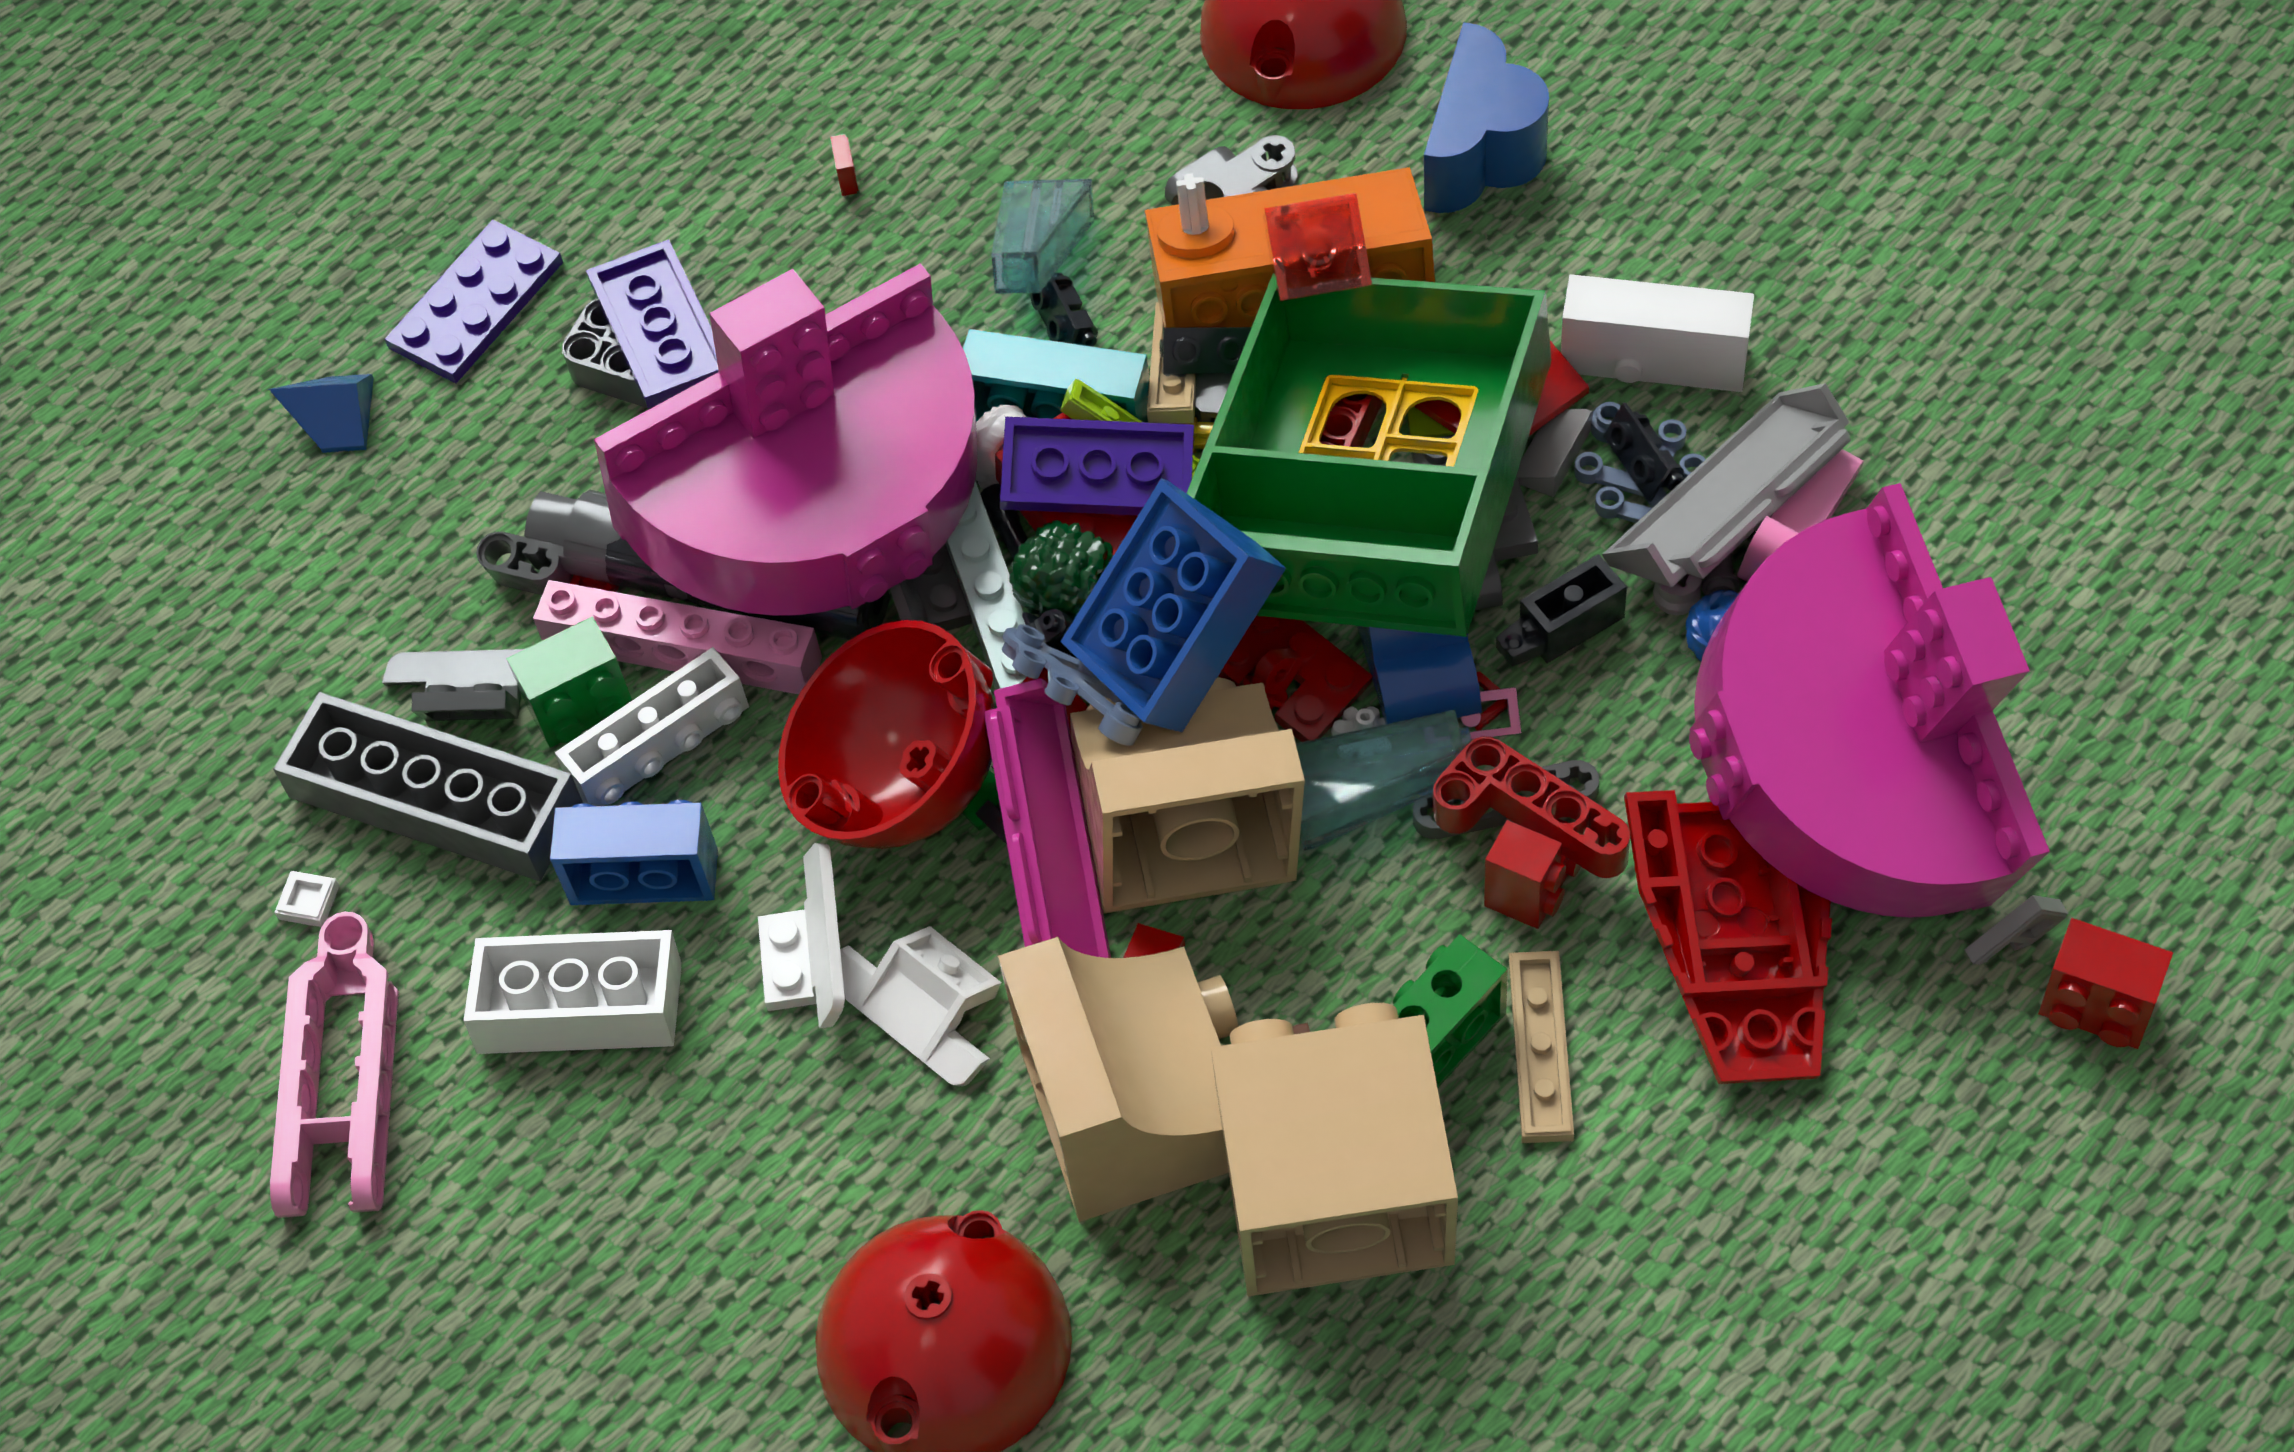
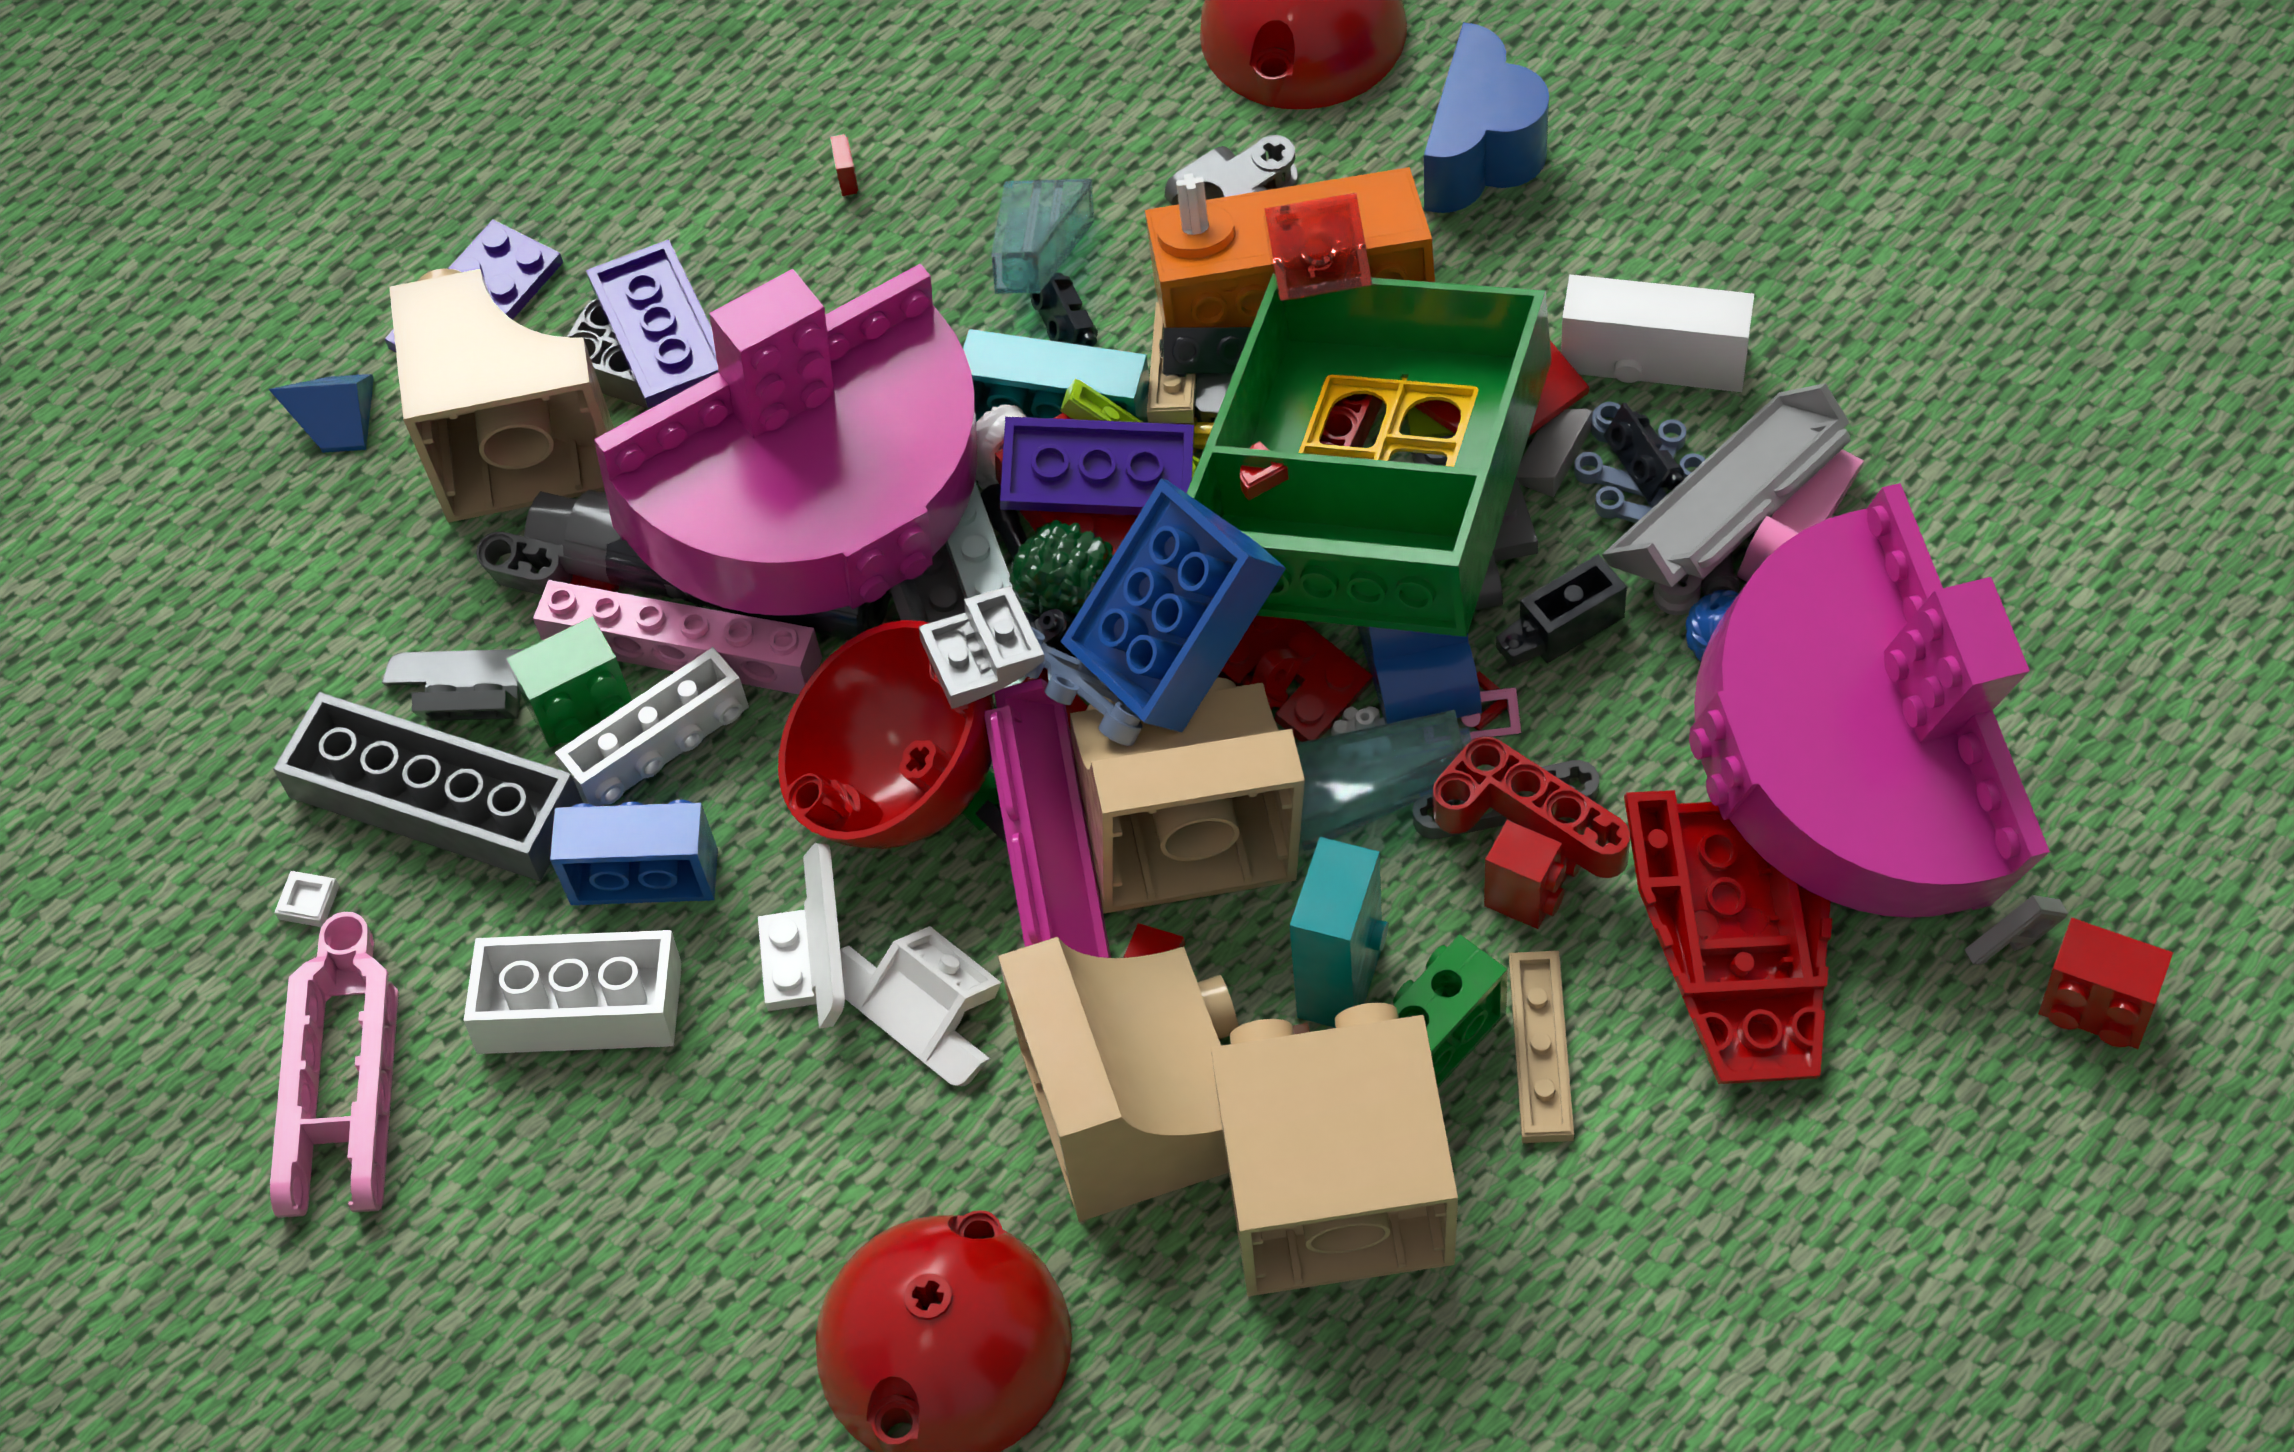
none -> tan brick [389,269,614,523]
none -> slope [919,585,1045,709]
none -> red tile [1240,441,1288,500]
none -> teal brick [1289,837,1389,1028]

